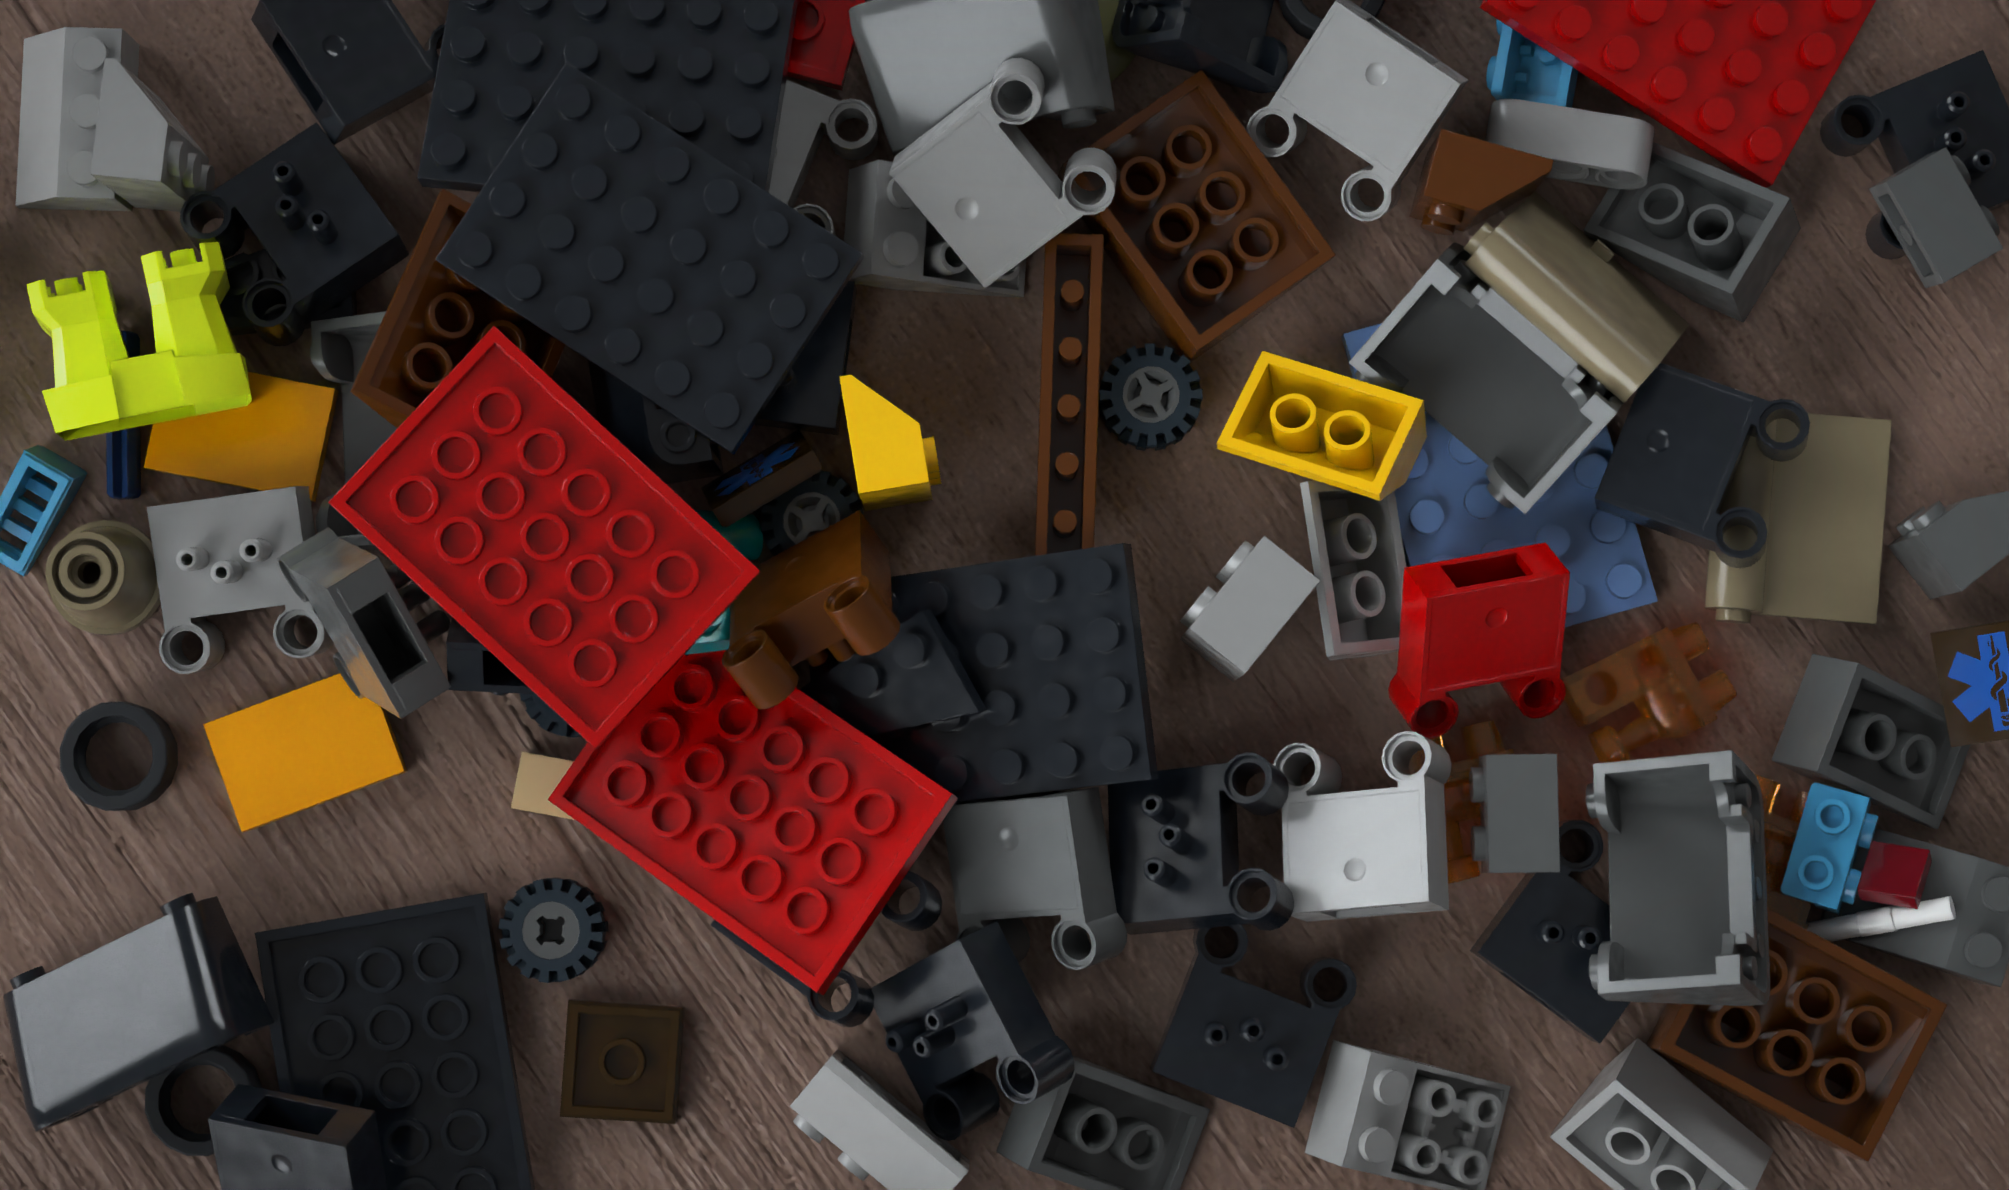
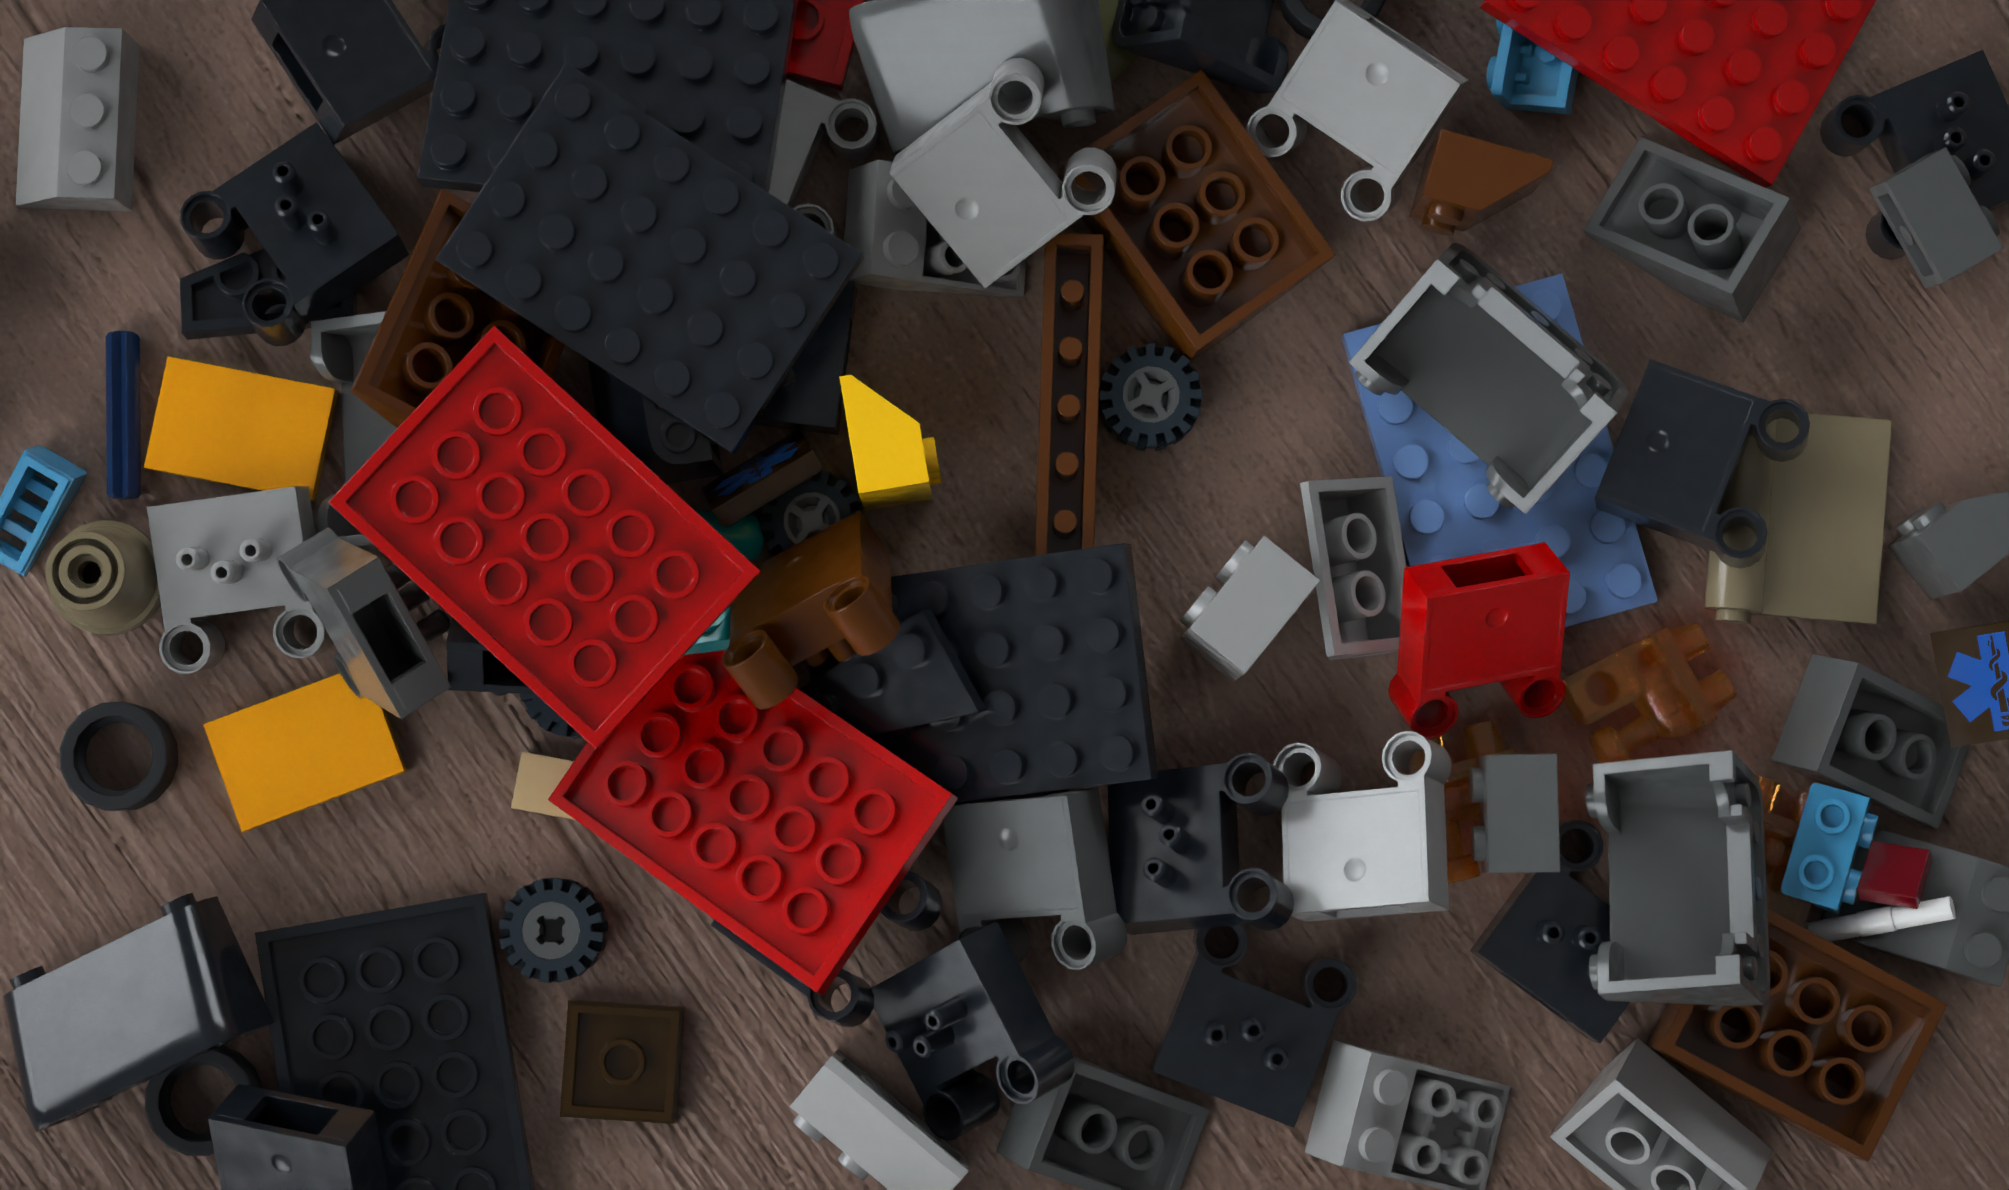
neon yellow piece [26,242,252,441] -> none
light grey slope [90,58,215,212] -> none
yellow slope [1216,351,1427,501] -> none
dark tan door [1463,191,1690,403] -> none
light grey beam [1485,99,1655,190] -> none

